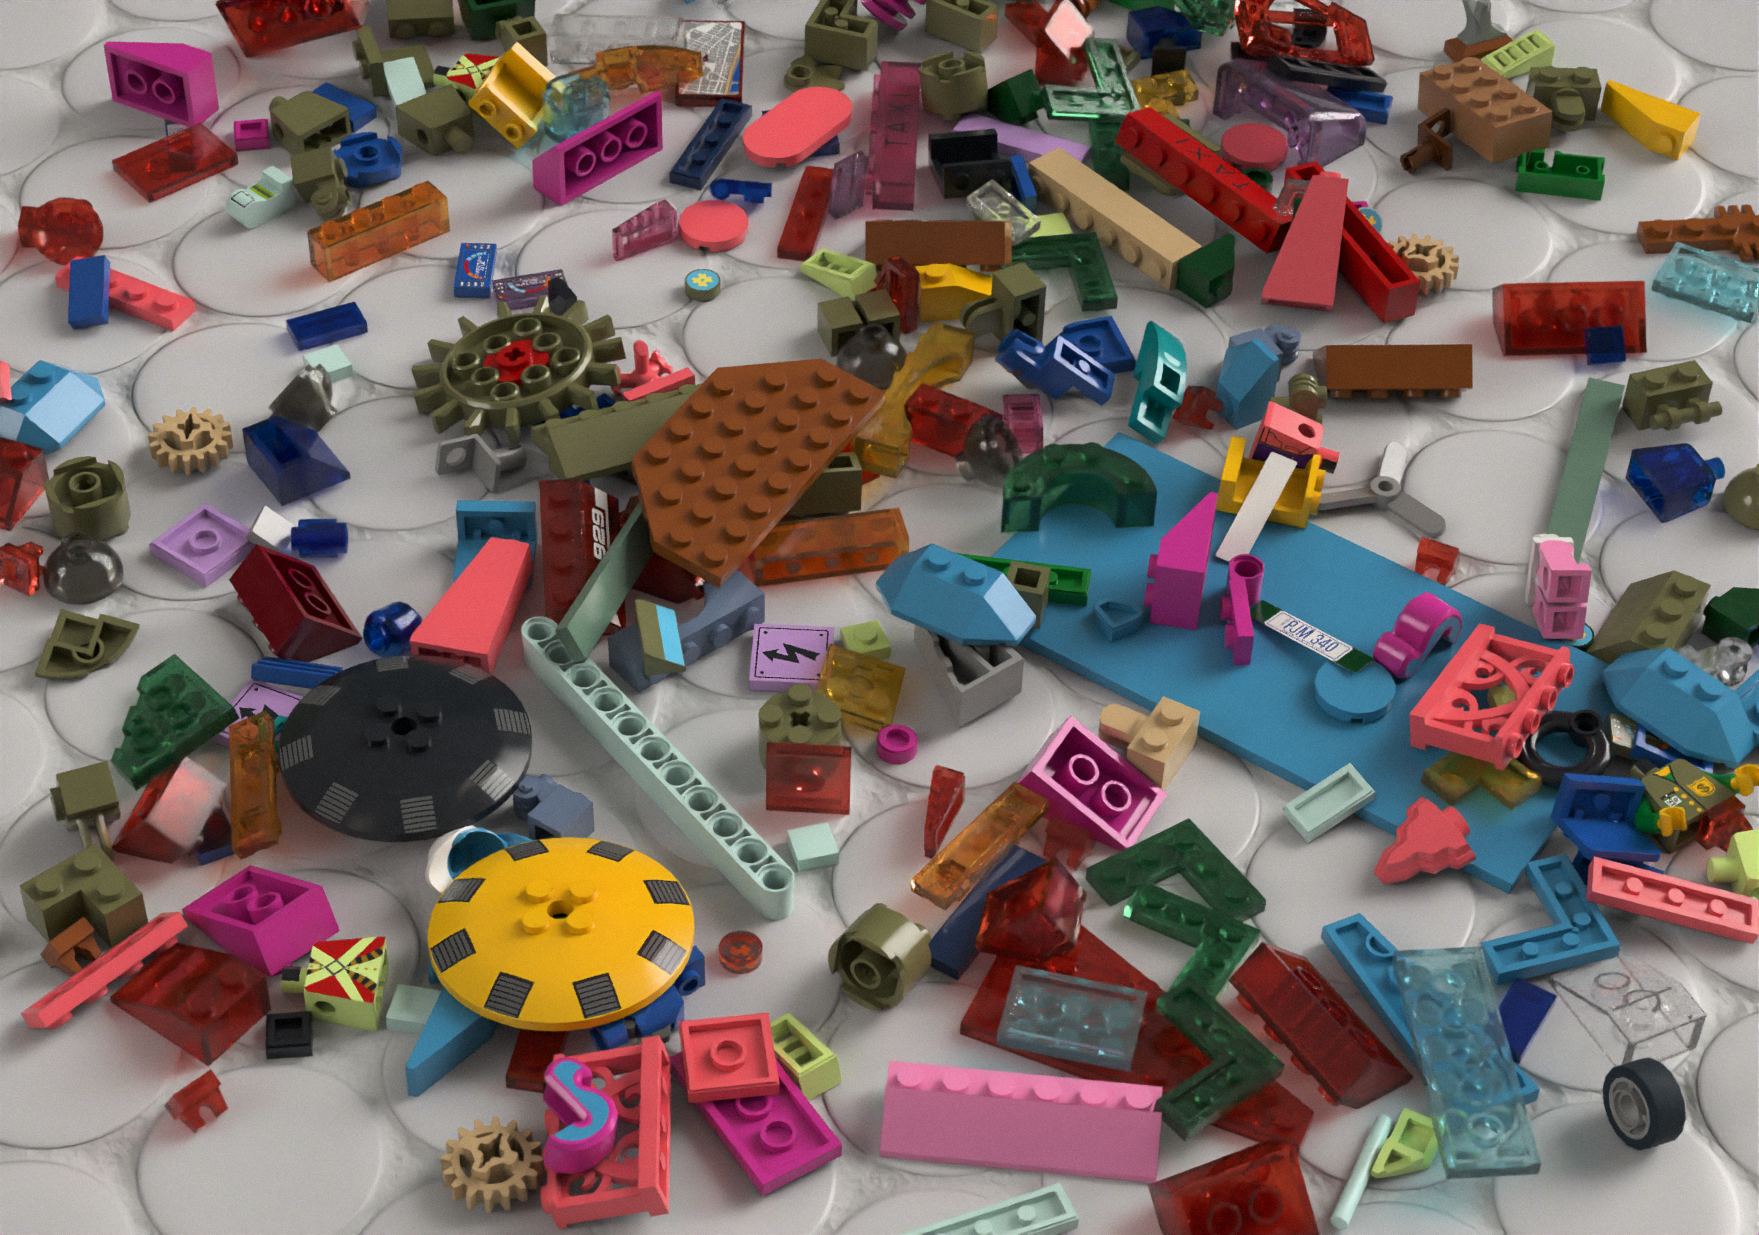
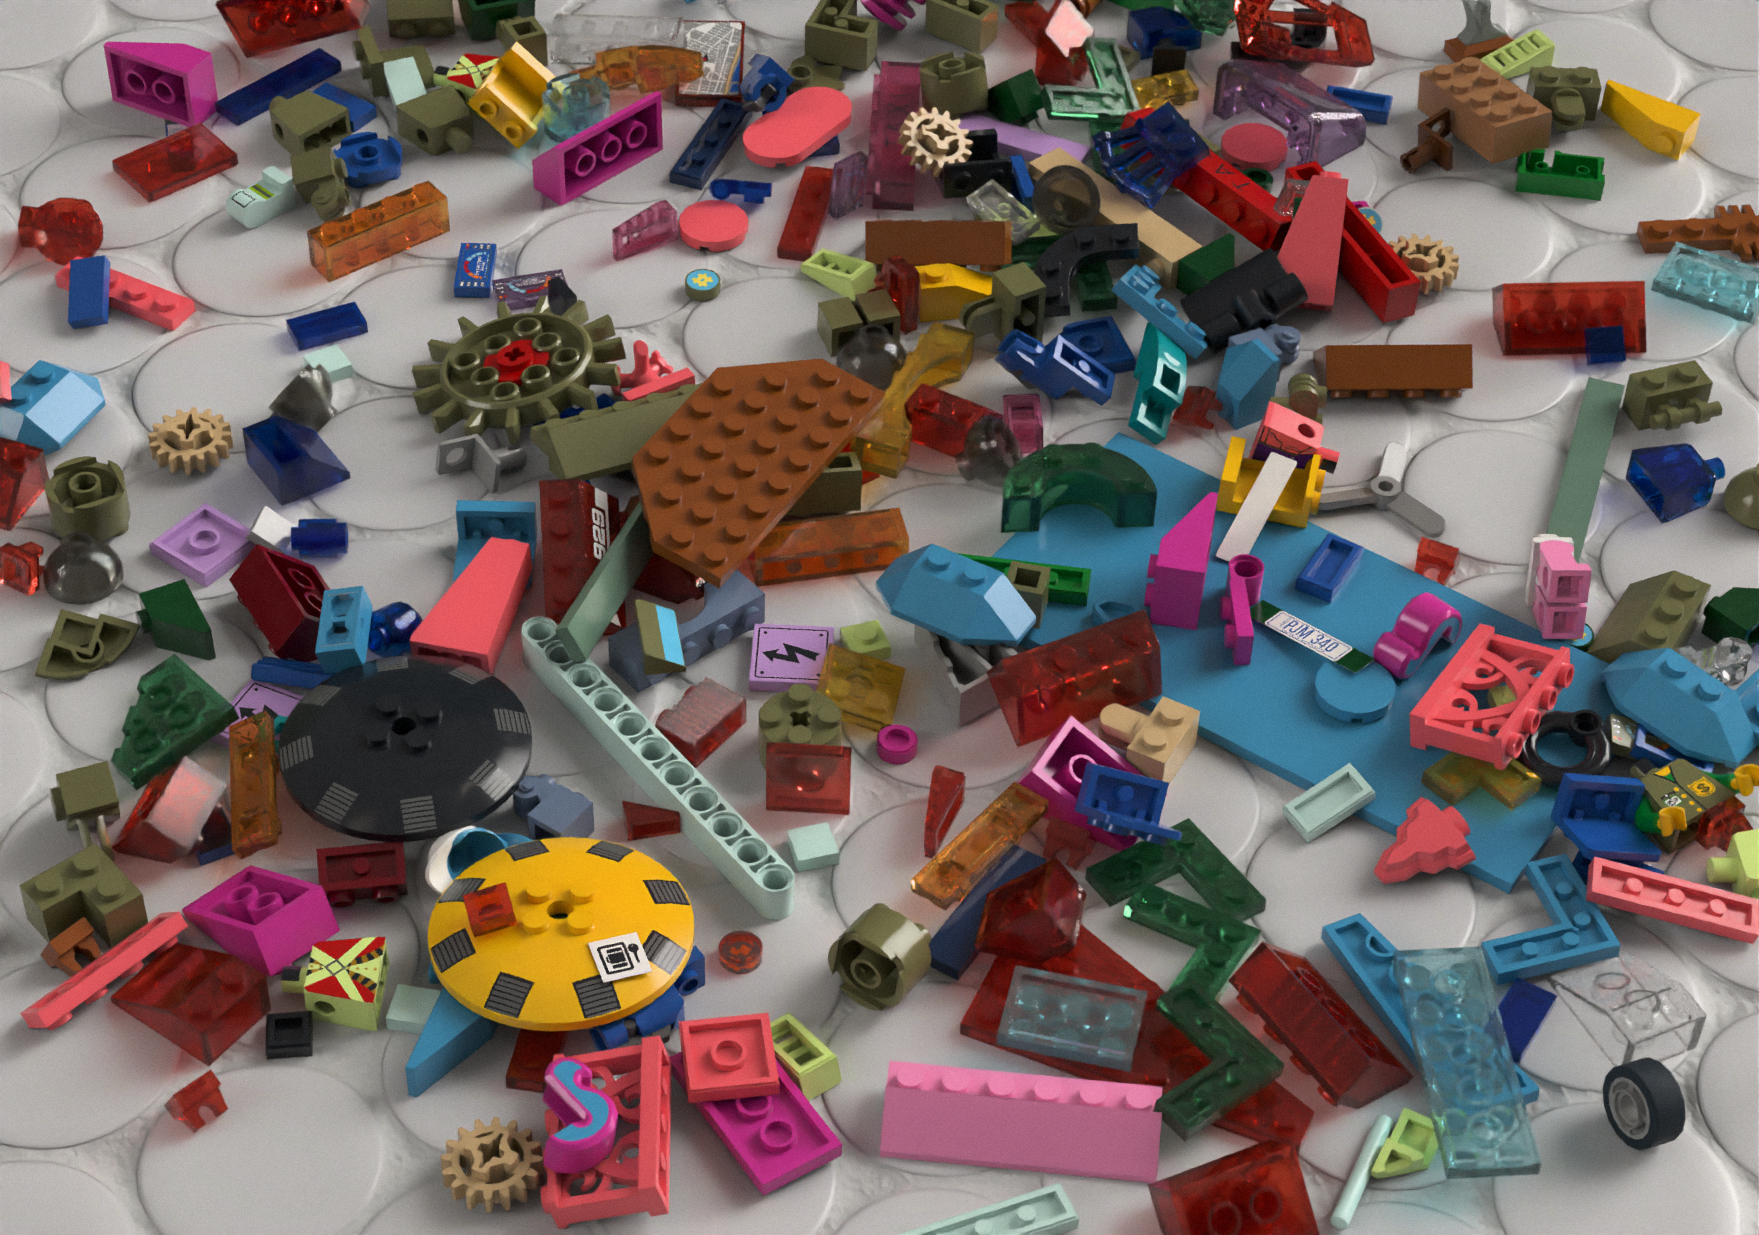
dark pink tile [234,119,270,151] -> none
black tile [1266,54,1387,93] -> none
none -> dark green slope [135,579,216,660]
none -> clear blue tile [215,48,342,126]
none -> dark azure piece [315,586,373,673]
none -> dark red bracket [316,842,408,908]
none -> clear red plate [462,882,518,938]
none -> white sticker [588,932,653,983]
none -> clear red piece [622,800,680,841]
none -> clear red brick [655,677,747,769]
none -> blue plate [740,54,795,112]
none -> tan gear [897,107,973,178]
none -> clear red slope [986,609,1162,748]
none -> clear smoke piece [1032,165,1100,235]
none -> black plate [1034,223,1139,317]
none -> blue bracket [1075,762,1183,846]
none -> clear blue plate [1092,101,1210,209]
none -> dark azure plate [1111,264,1209,359]
none -> black panel [1180,248,1308,354]
none -> blue tile [1295,533,1364,603]

